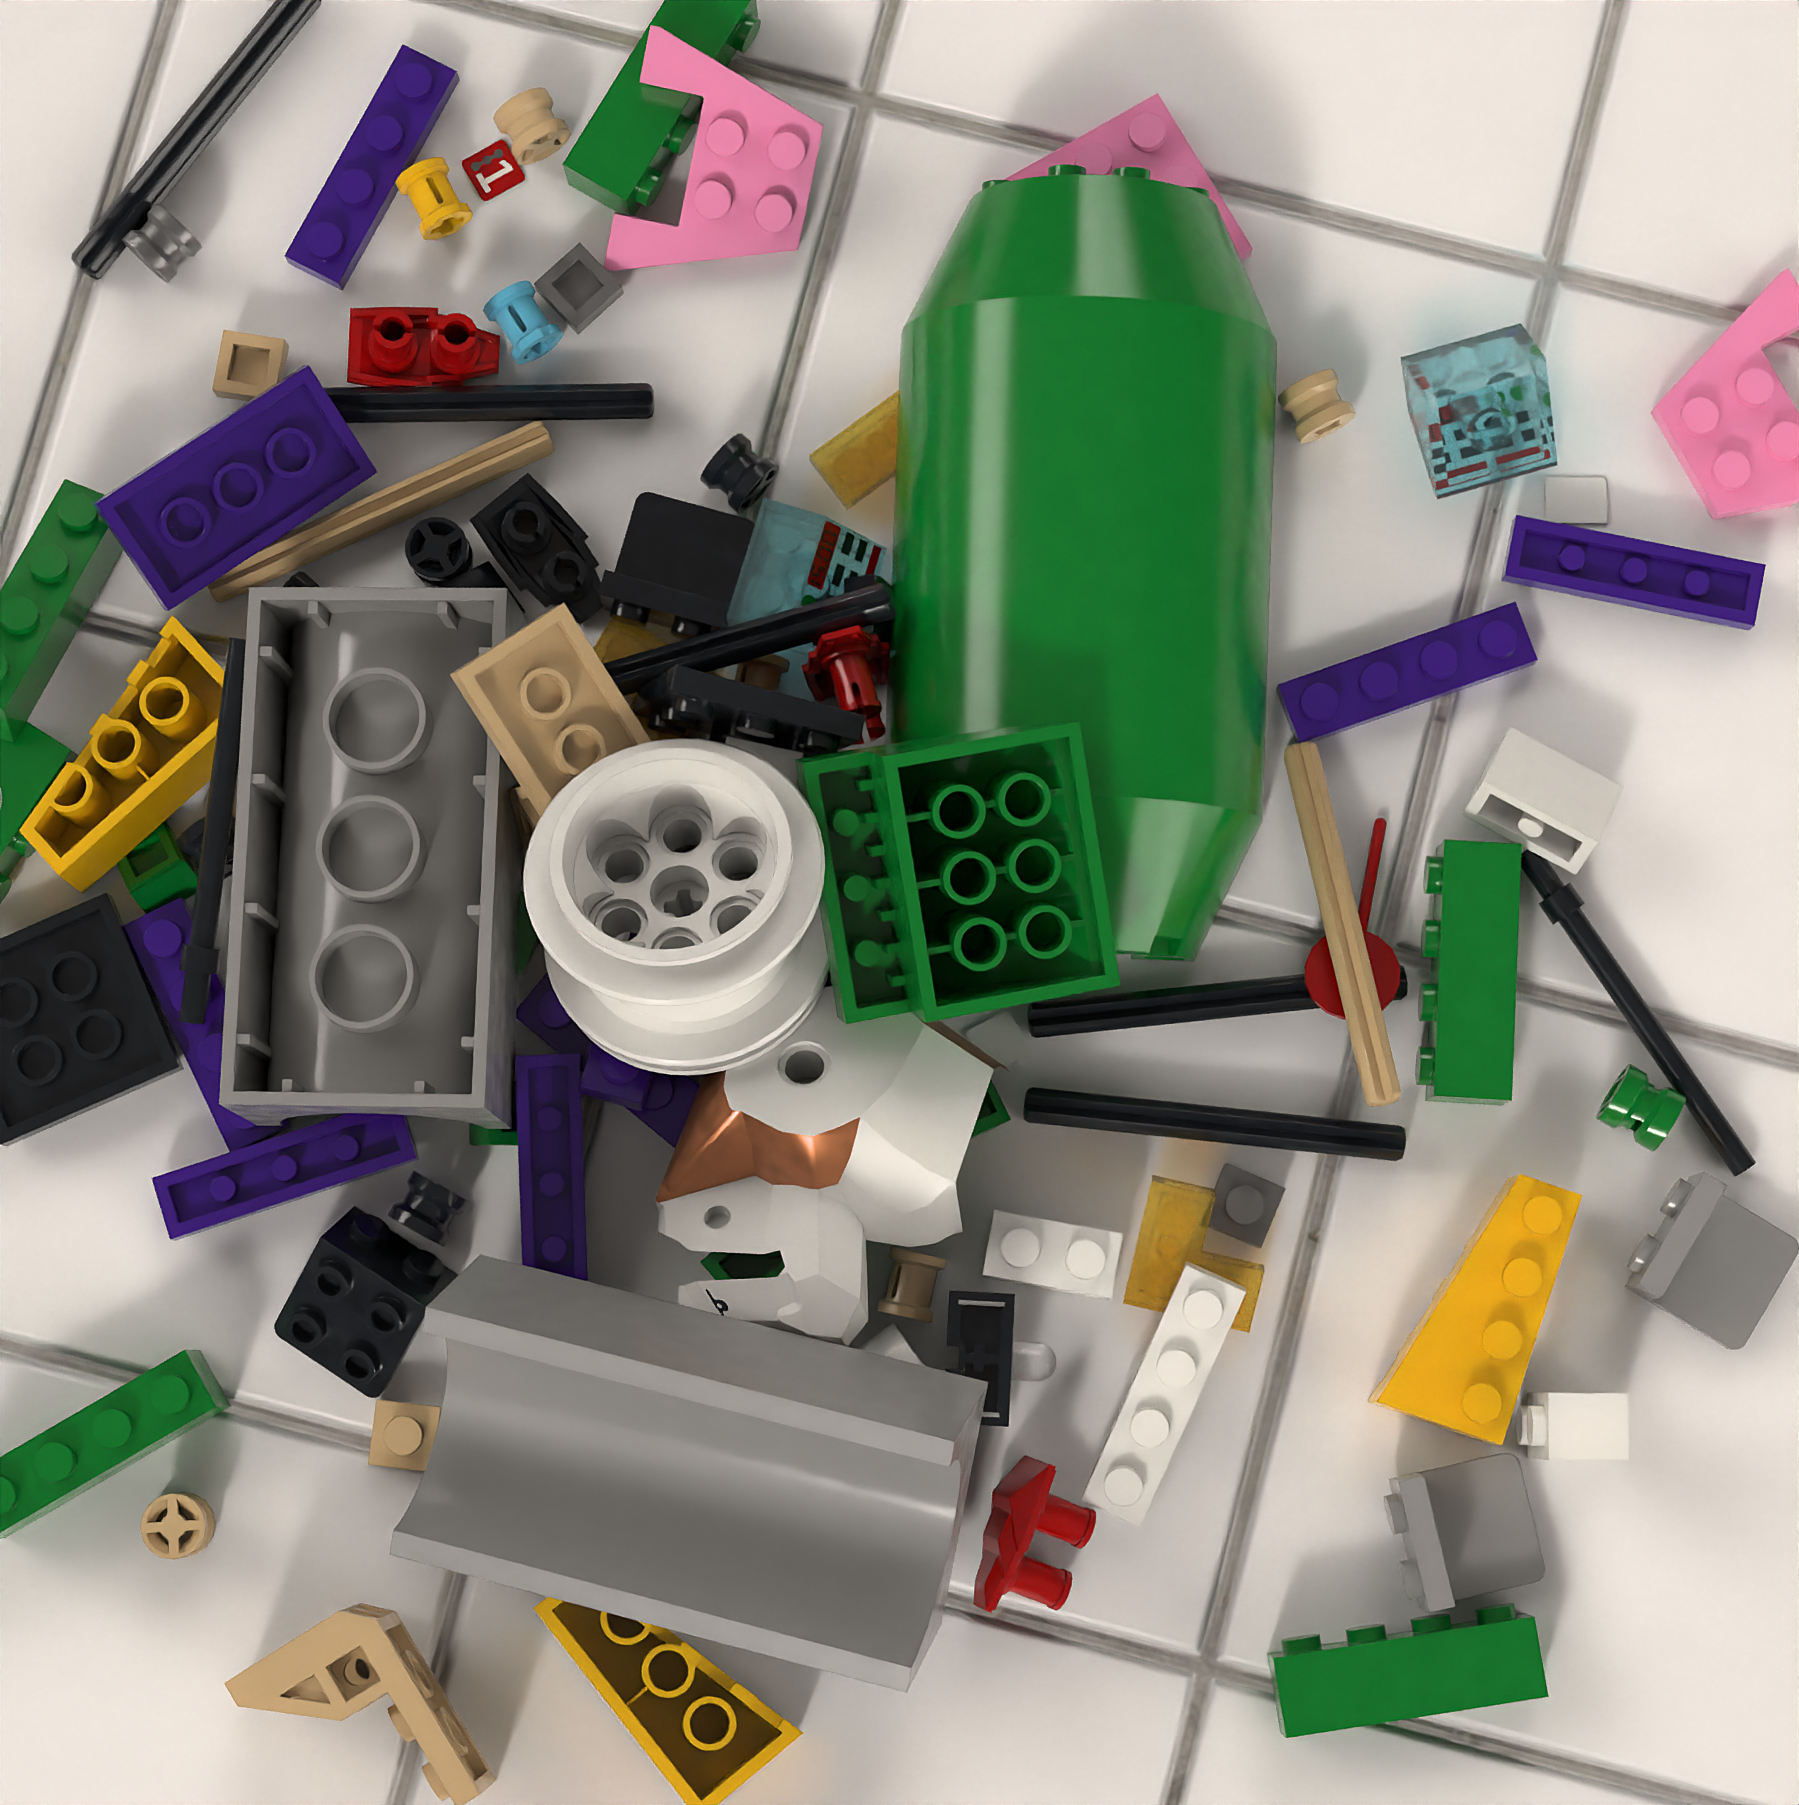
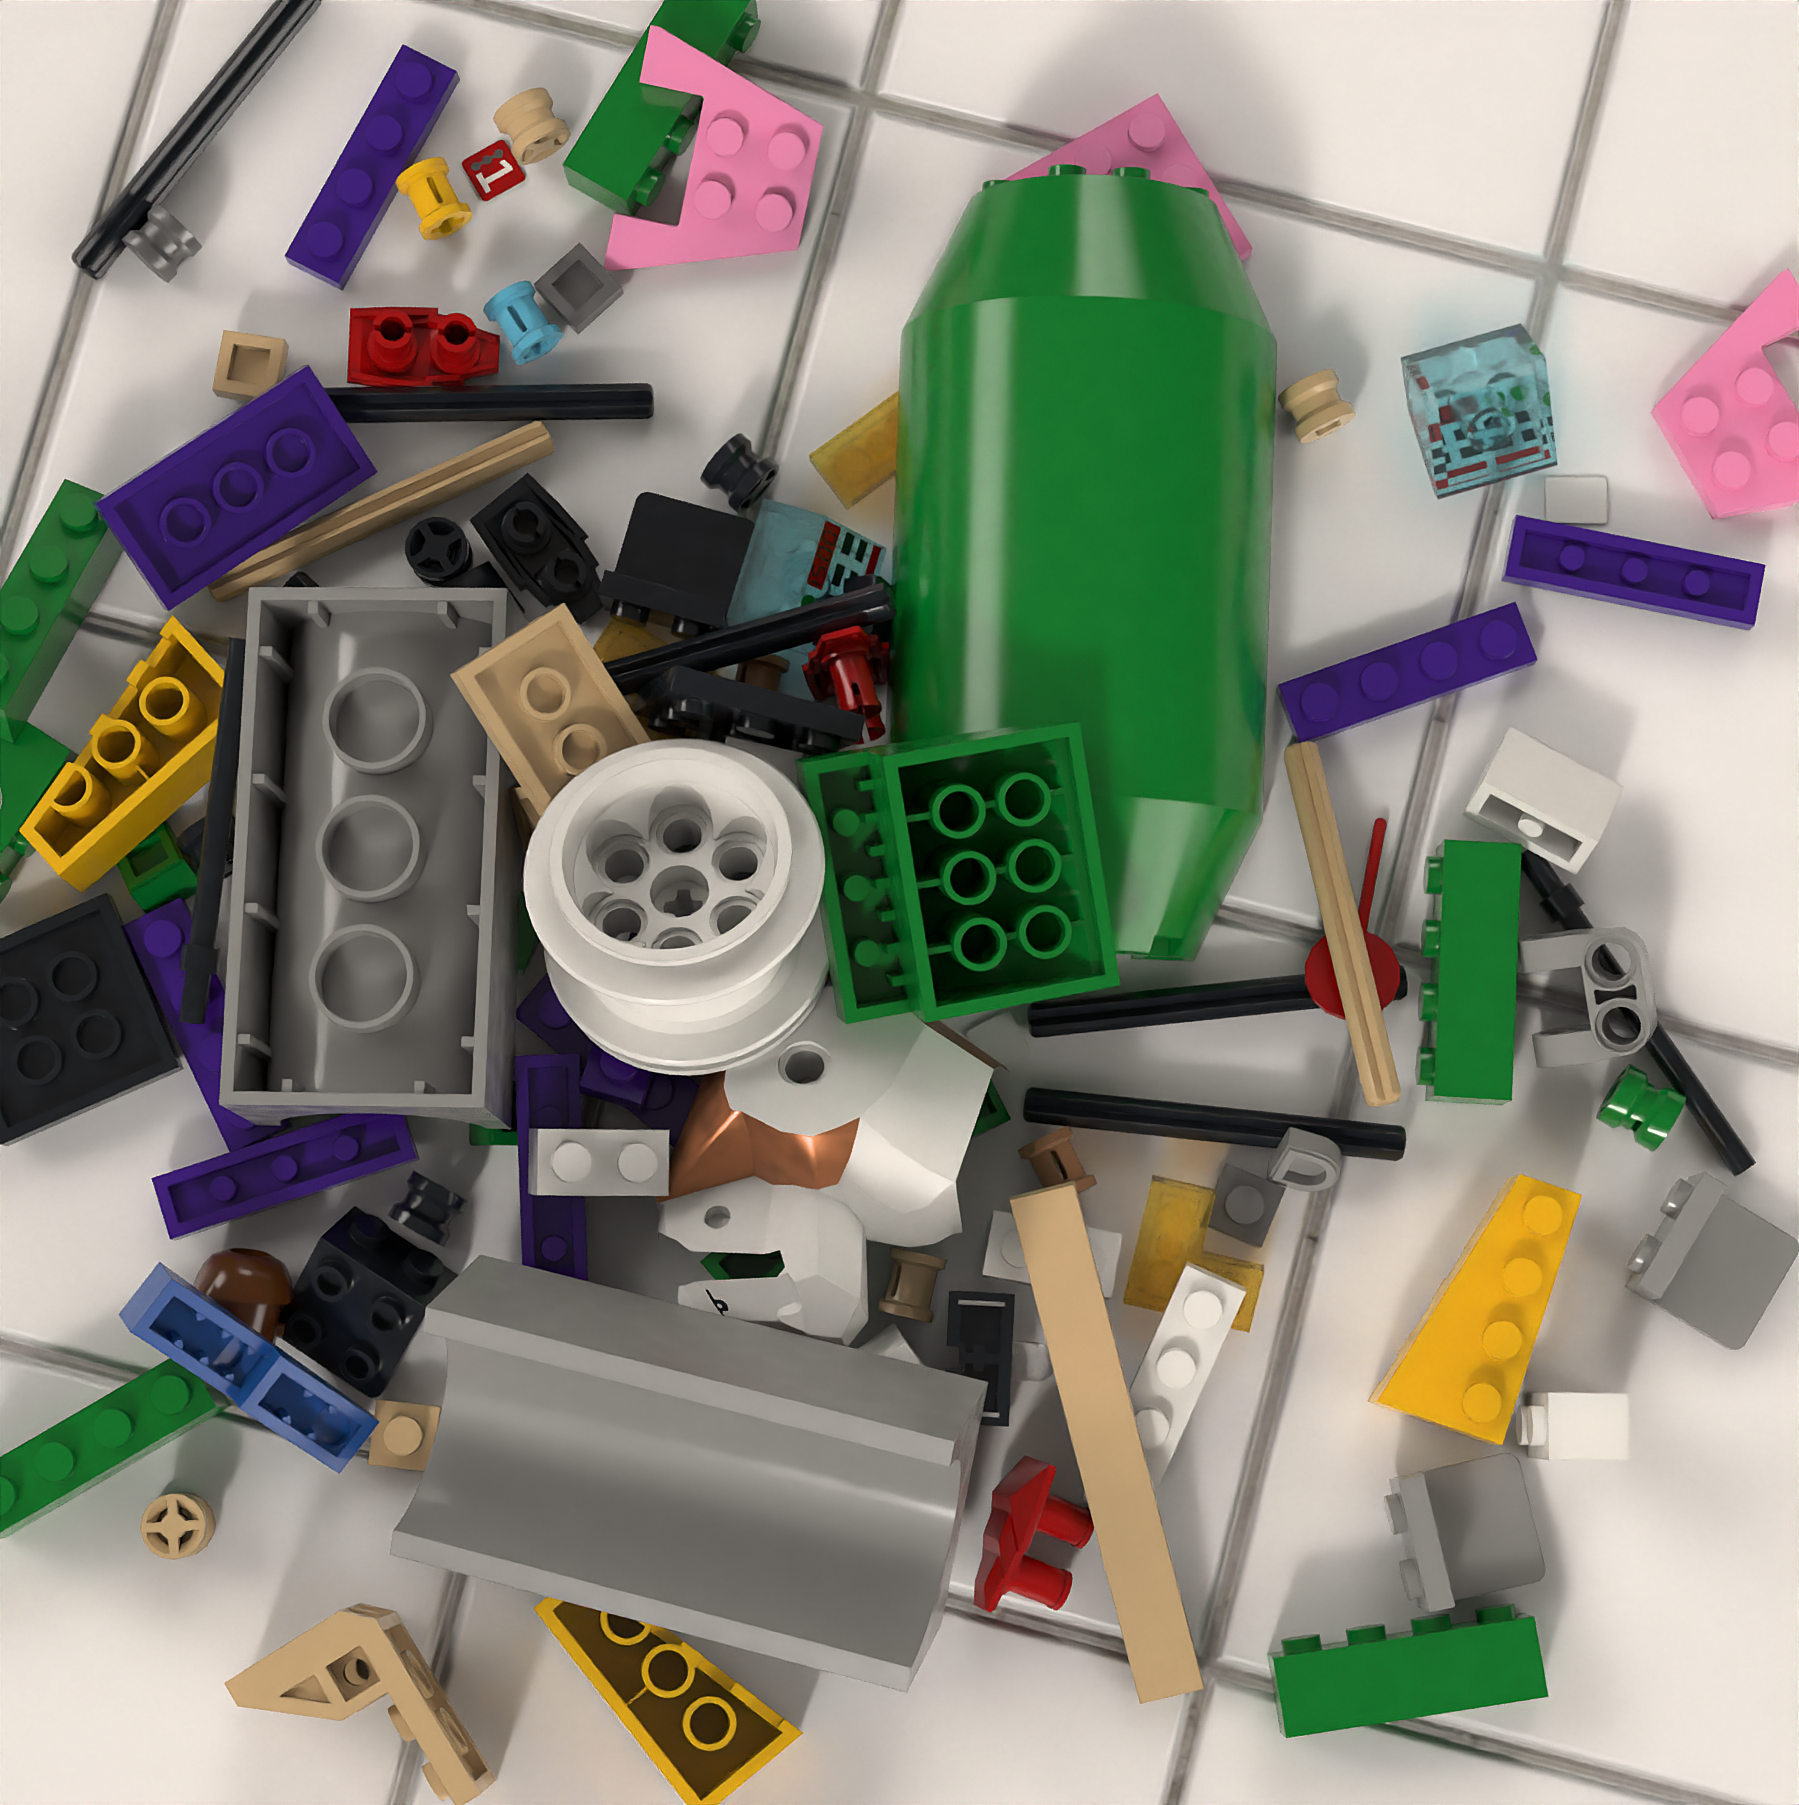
none -> blue slope [118,1262,379,1474]
none -> reddish brown piece [193,1248,294,1344]
none -> white brick [528,1129,669,1196]
none -> tan tile [1010,1181,1204,1704]
none -> medium nougat bush [1017,1125,1098,1194]
none -> light grey tile [1266,1127,1342,1192]
none -> light grey piece [1518,927,1657,1068]

